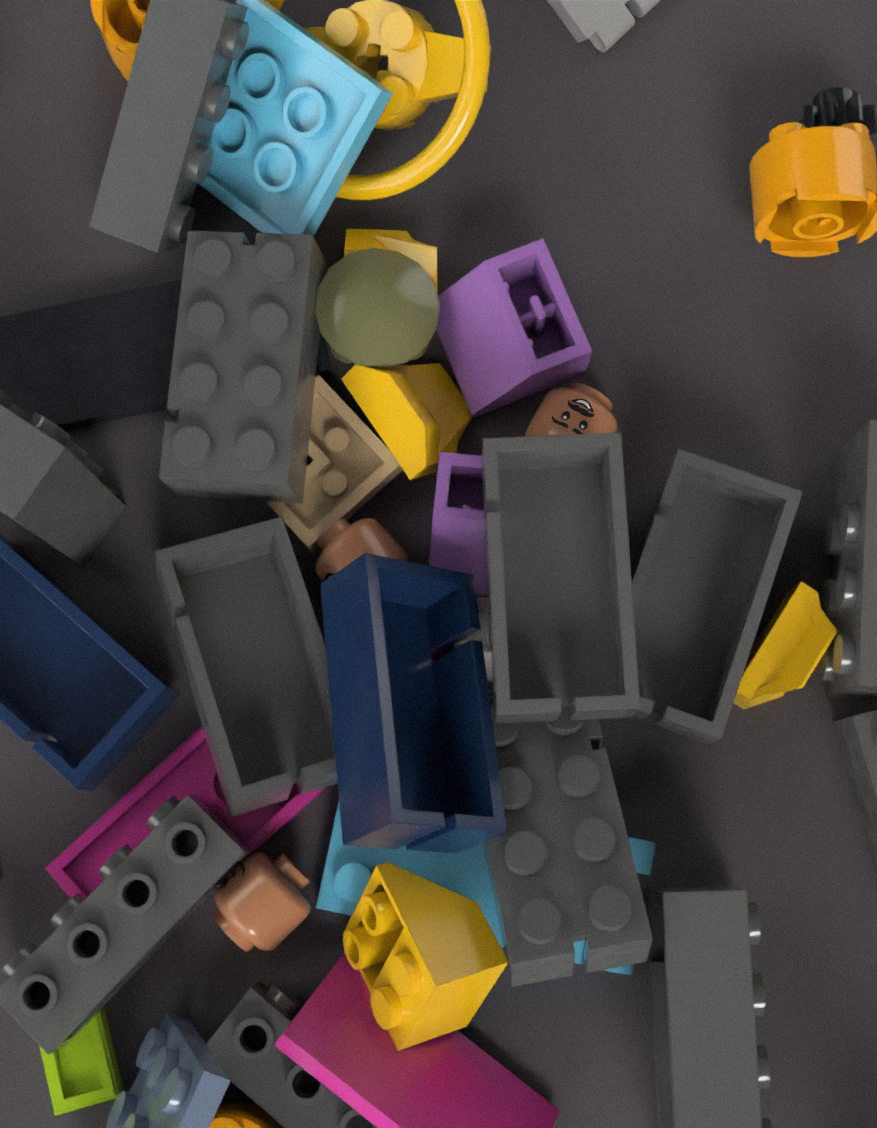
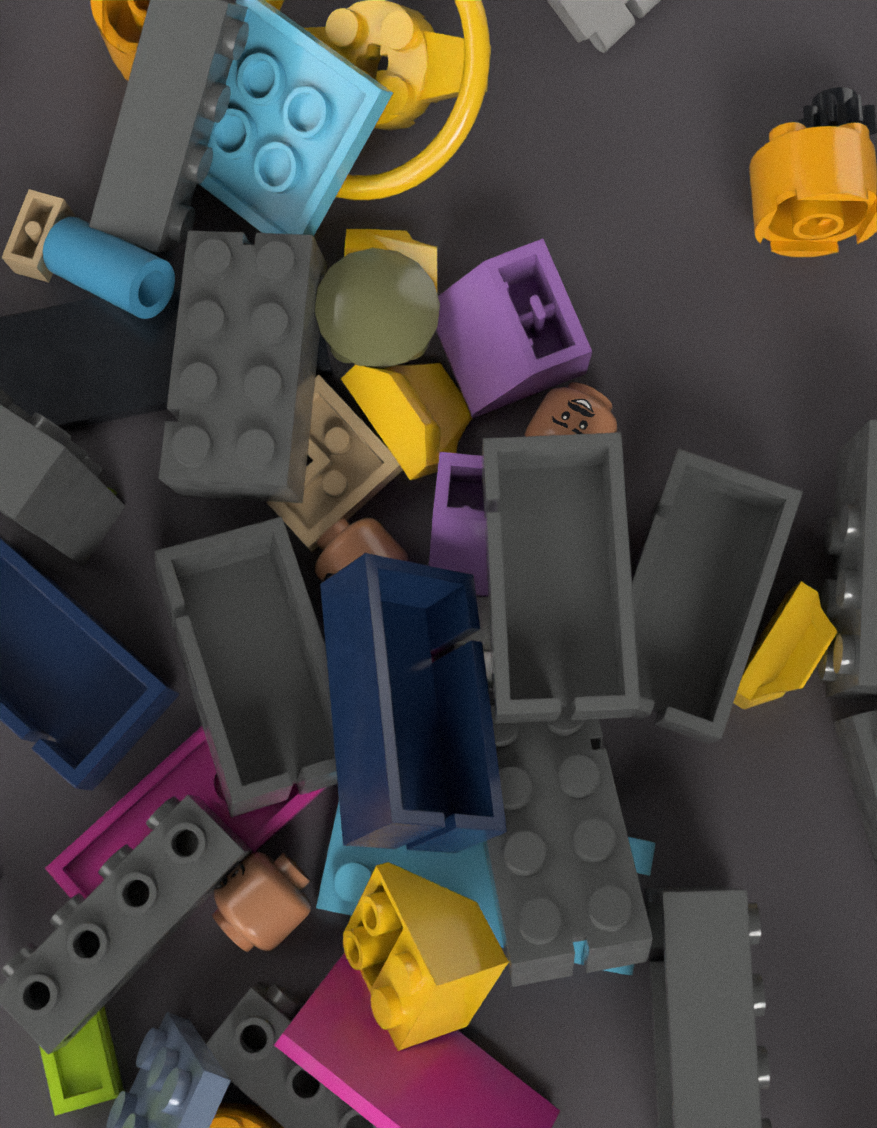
none -> tan piece [2,189,75,283]
none -> dark azure brick [43,217,175,319]

